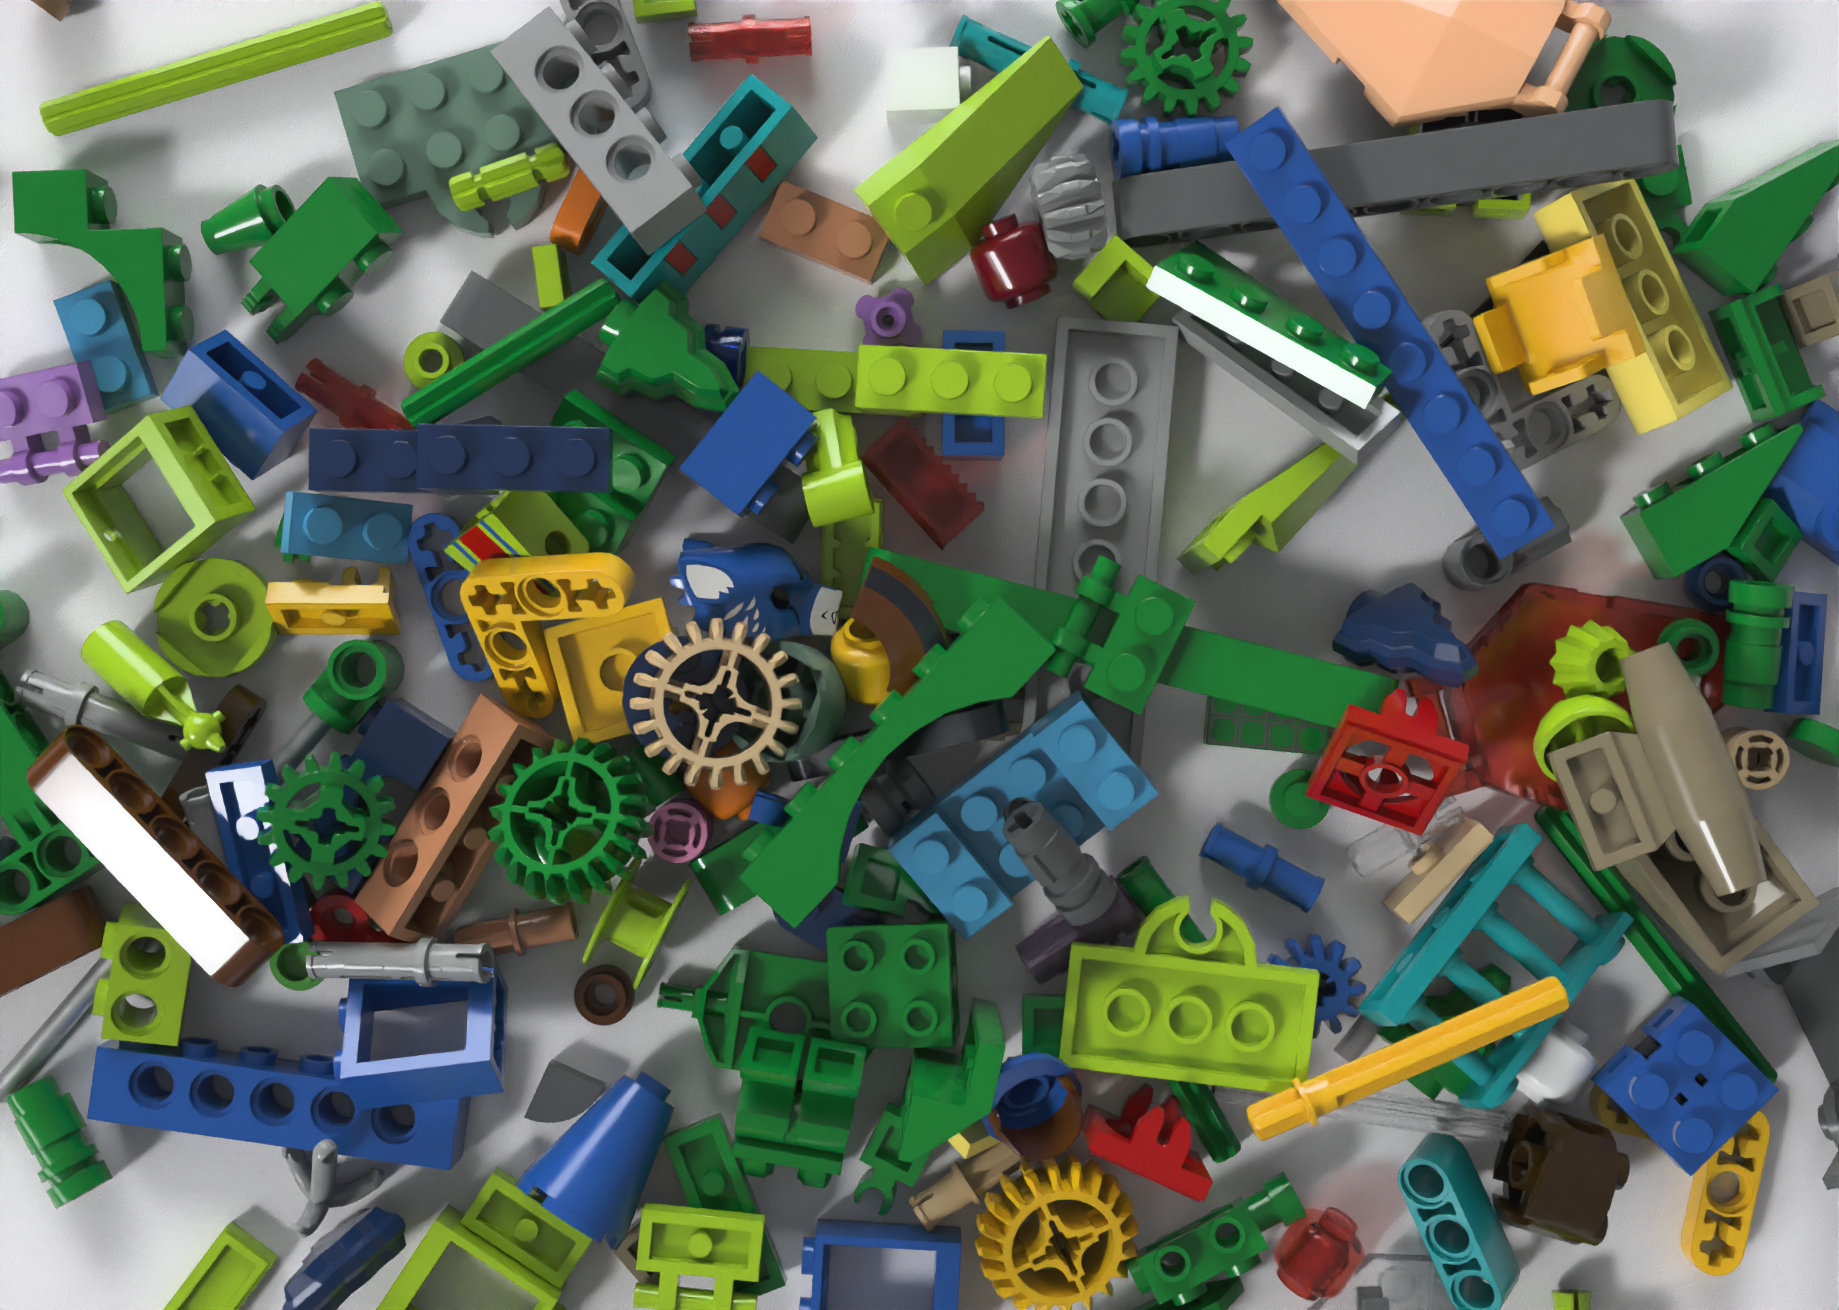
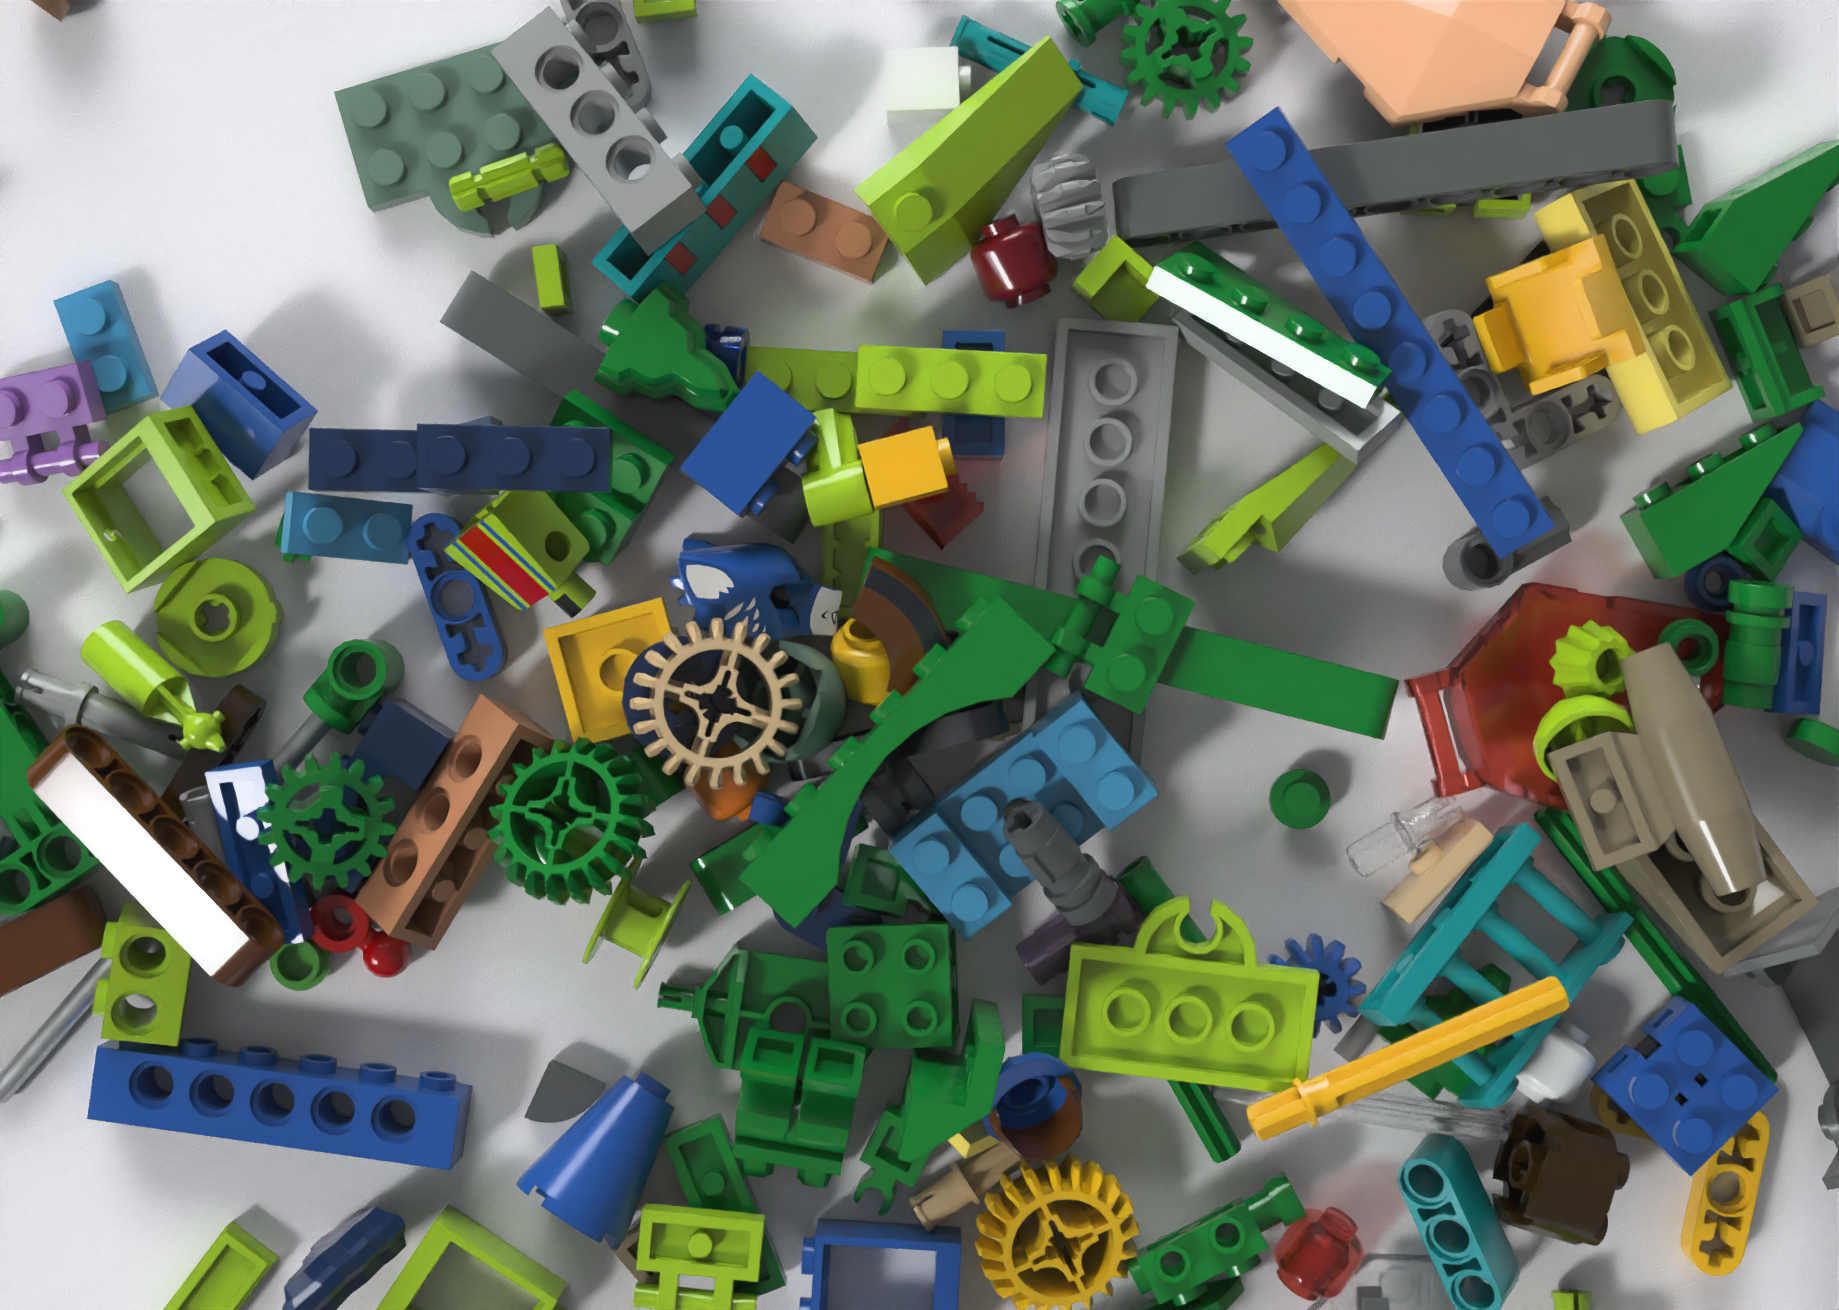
green axle [5,1075,113,1209] -> none
green arch [12,169,194,359] -> none
lime axle [39,1,393,136] -> none
green cone [201,184,296,255] -> none
green hinge [241,177,404,345] -> none
yellow plate [265,566,402,635] -> none
light grey piece [282,1139,385,1238] -> none
clear red pin [295,357,417,430] -> none
light grey pin [306,937,494,987] -> none
blue window [333,955,508,1110] -> none
green axle [401,278,621,429] -> none
lime plate [403,332,465,389] -> none
nougat axle [455,902,579,957] -> none
yellow beam [459,552,636,719] -> none
lime plate [459,1167,593,1289] -> none
orange beam [550,168,608,256] -> none
reddish brown plate [574,964,635,1026] -> none
bright pink wheel [648,798,713,863] -> none
clear red pin [688,14,813,64] -> none
medium lavender plate [855,288,922,347] -> none
red piece [1083,1083,1213,1202] -> none
blue axle [1109,115,1240,180] -> none
blue pin [1199,821,1325,913] -> none
green tile [1203,696,1329,755] -> none
red piece [1305,688,1469,836] -> none
dark blue rock [1332,582,1479,688] -> none
tan wheel [1721,726,1790,790] -> none
none -> yellow brick [858,425,957,510]

